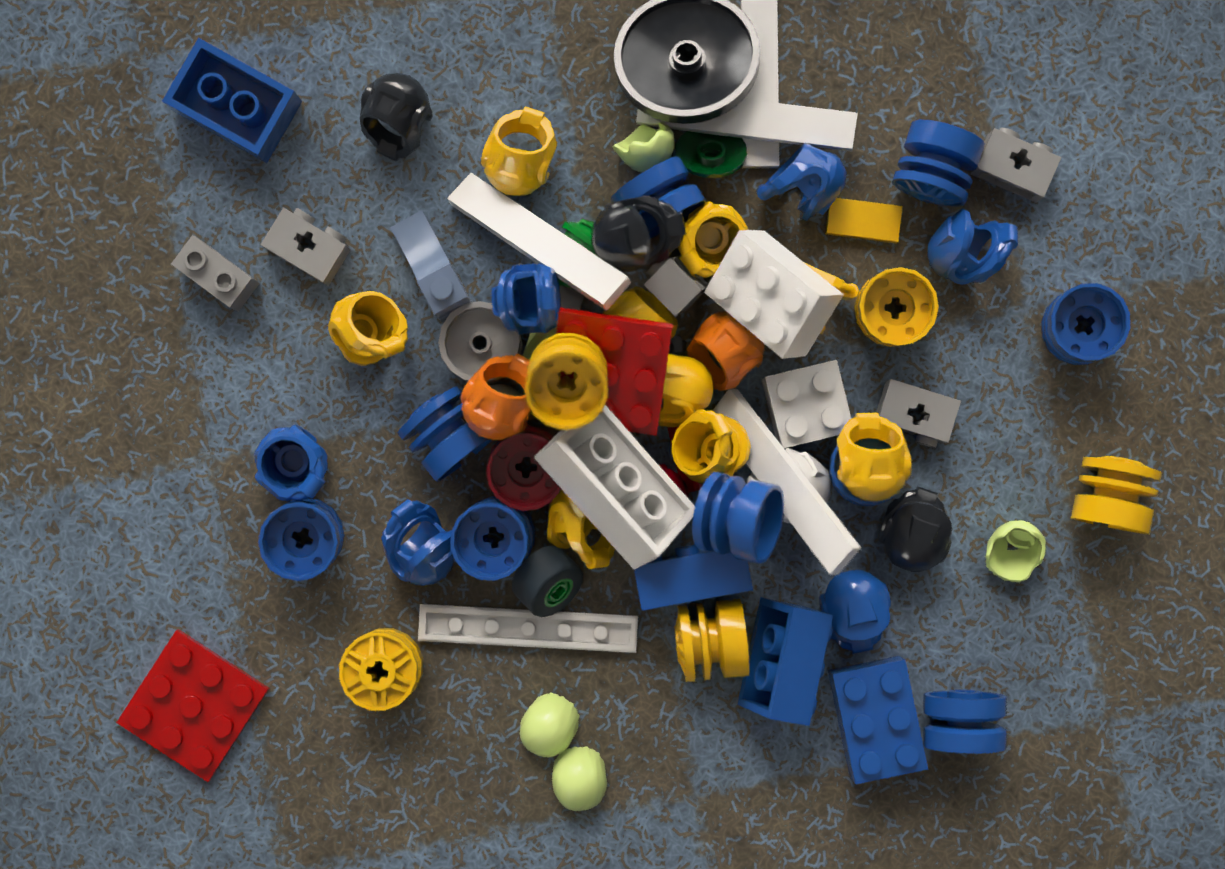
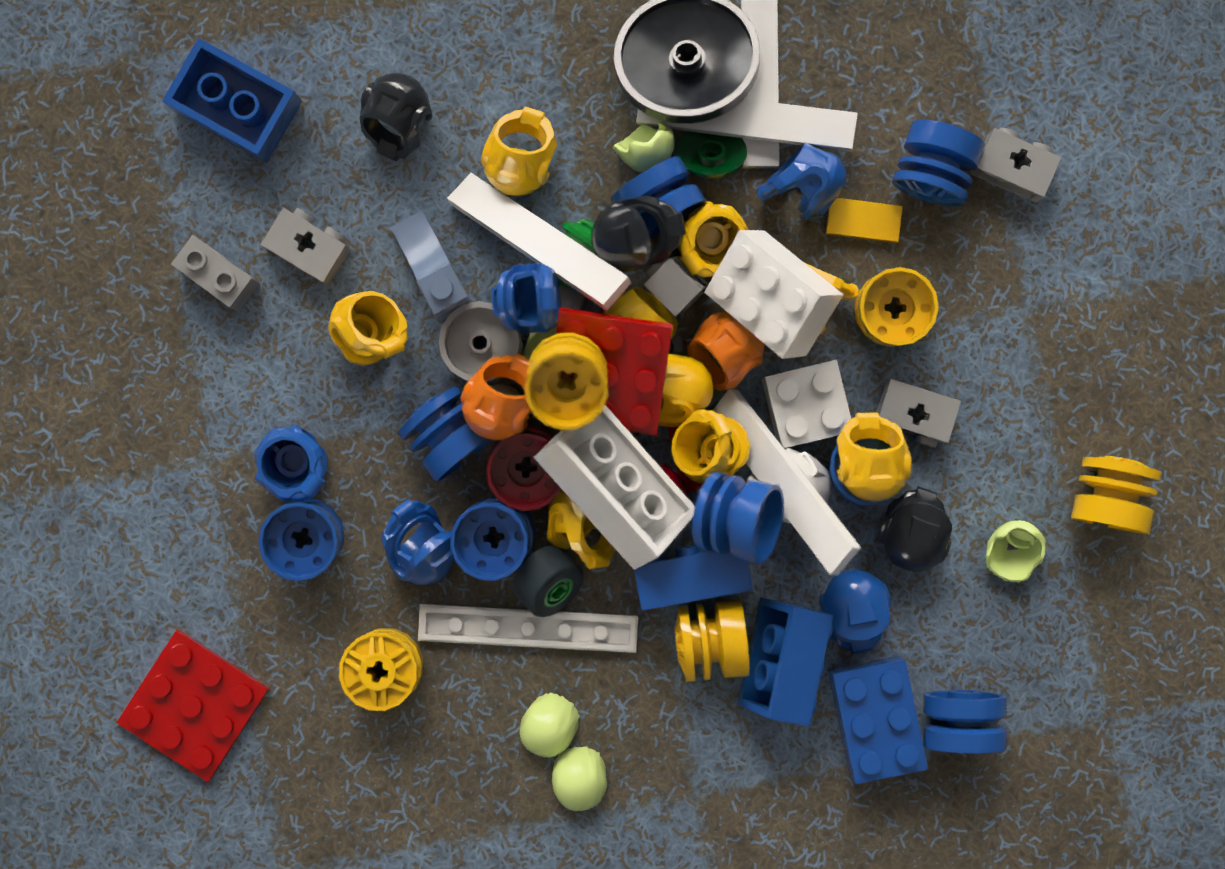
blue helmet [927,209,1018,284] -> none
blue wheel [1041,283,1130,365] -> none

